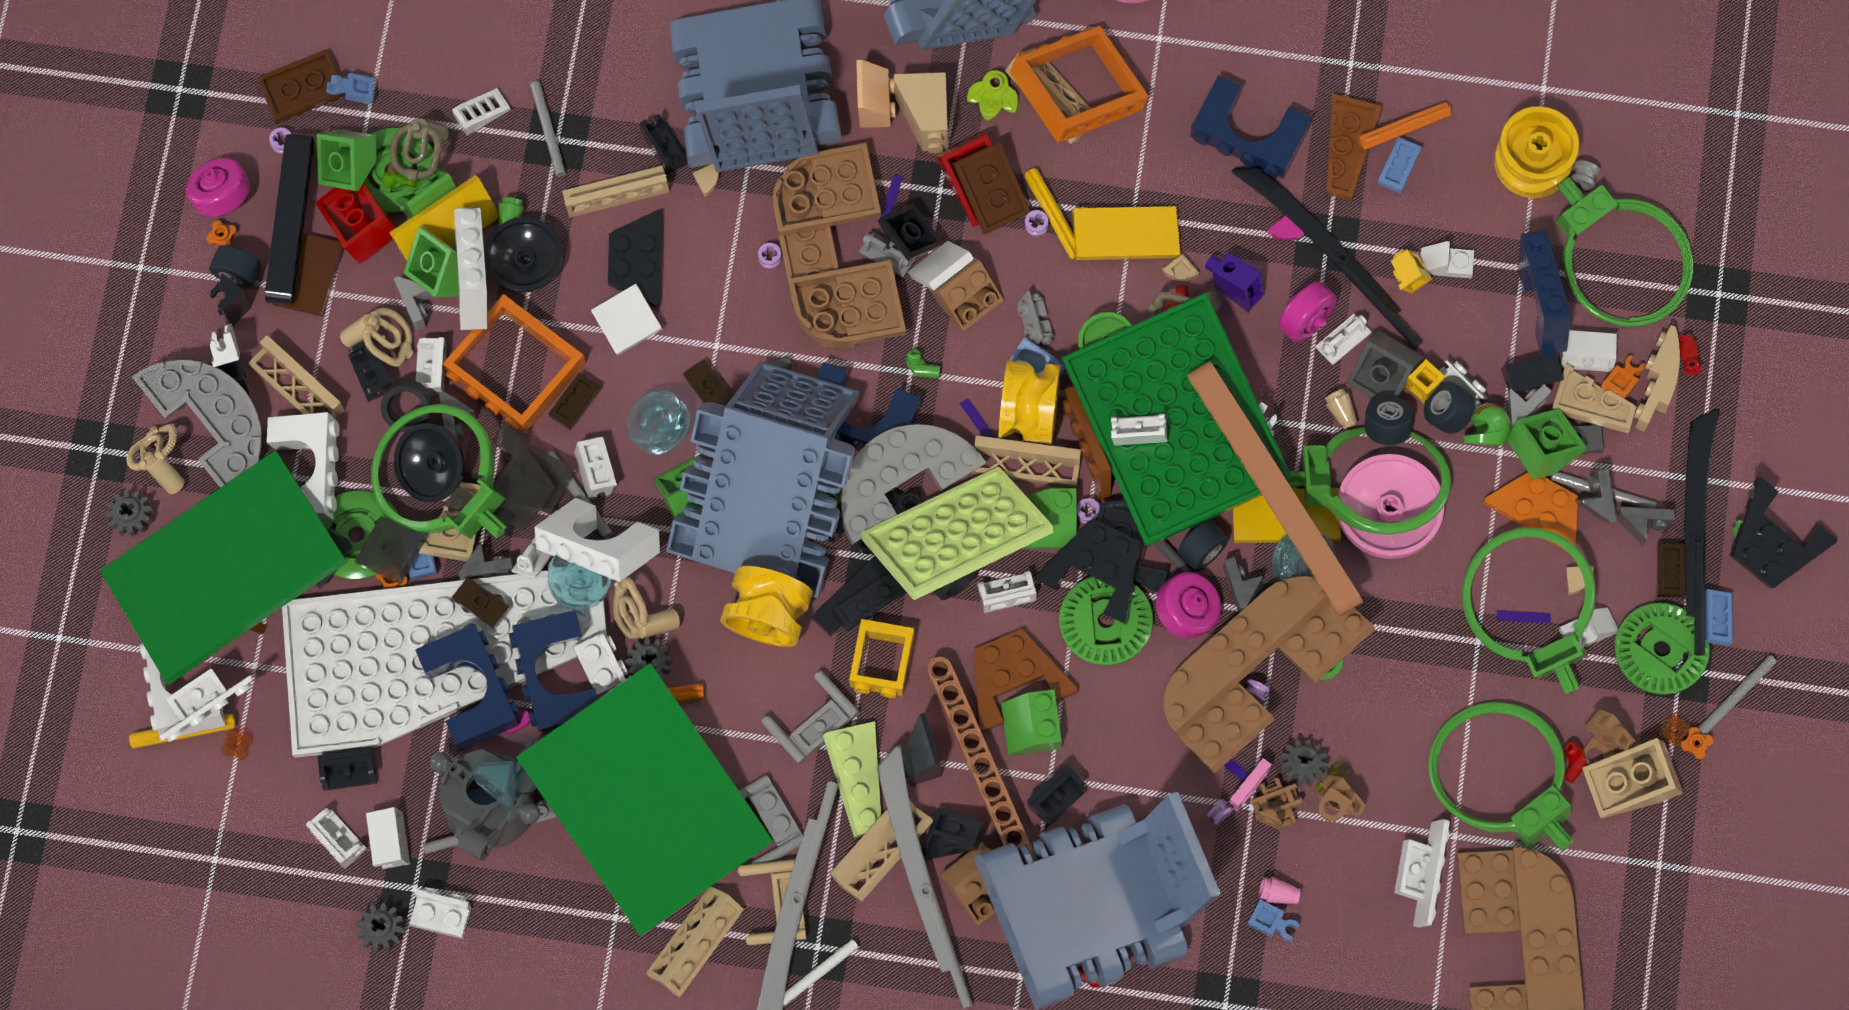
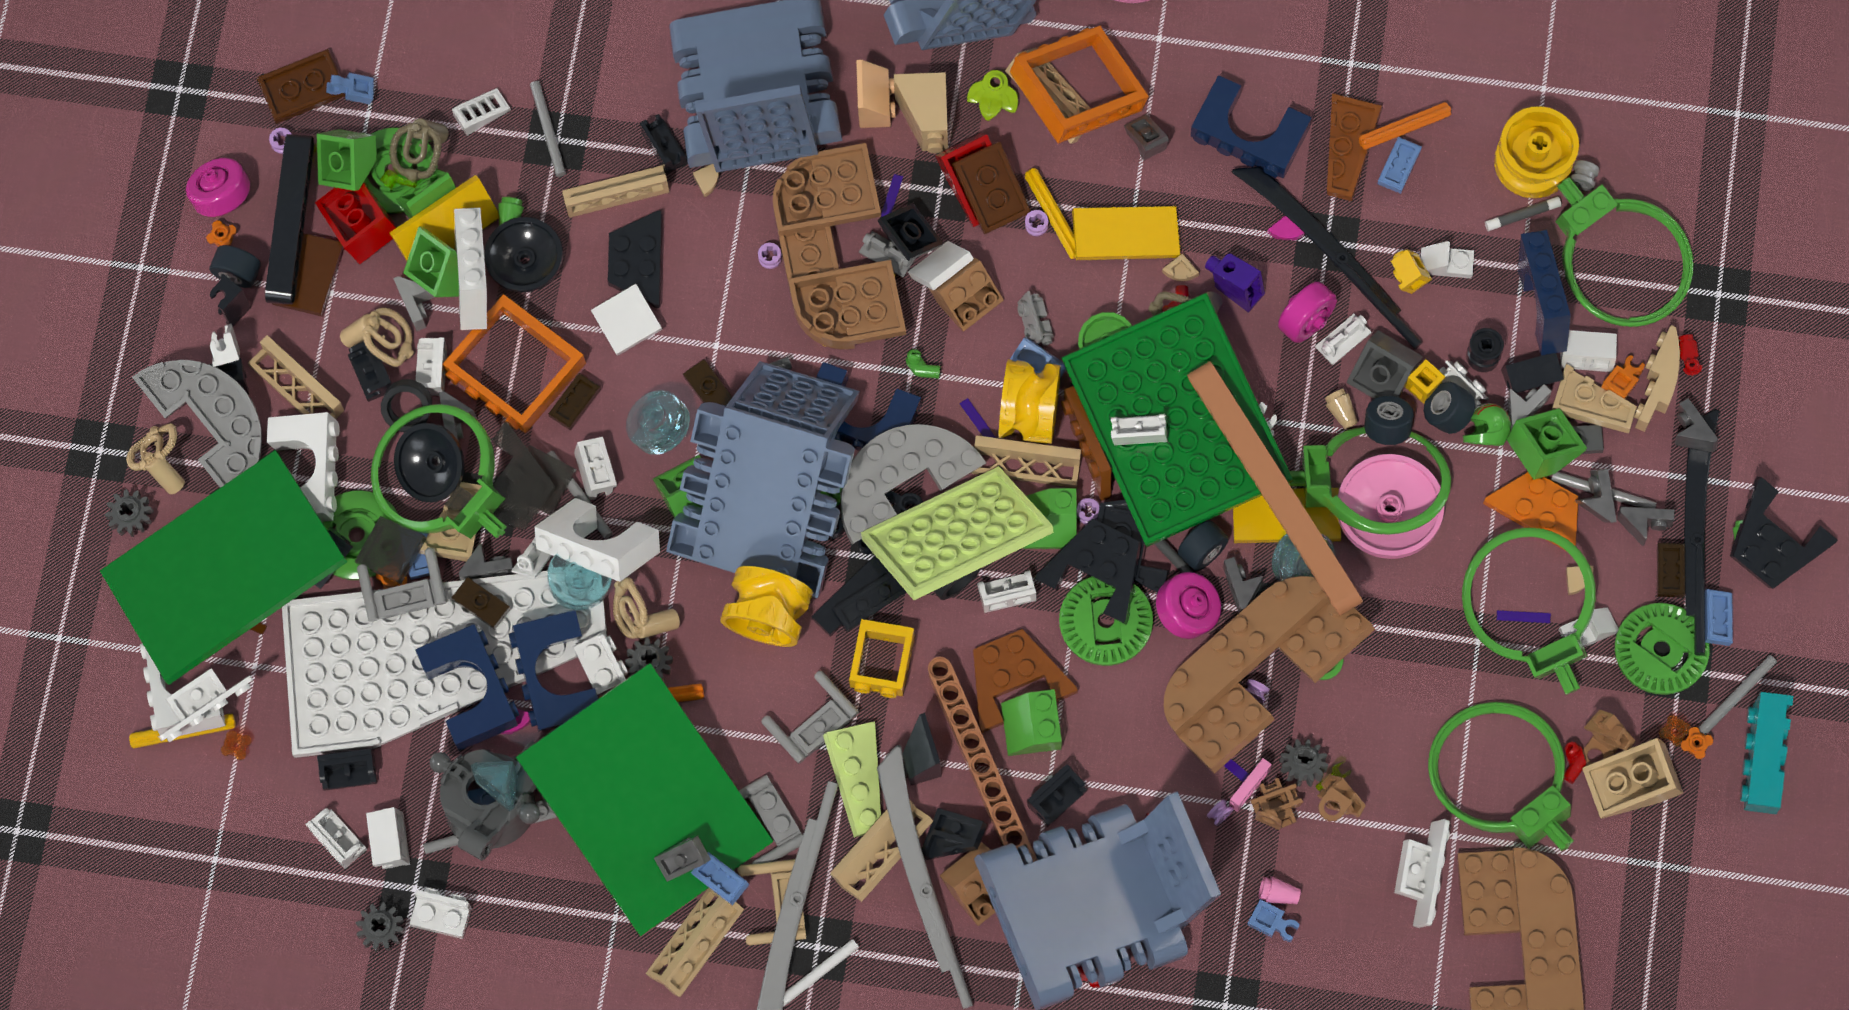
none -> light grey plate [357,548,447,622]
none -> flat silver slope [654,836,711,882]
none -> medium blue plate [691,852,750,906]
none -> flat silver slope [1124,114,1169,161]
none -> black wheel [1466,328,1504,372]
none -> dark grey bar [1485,197,1561,231]
none -> flat silver slope [1675,398,1718,452]
none -> teal wedge [1740,692,1794,814]

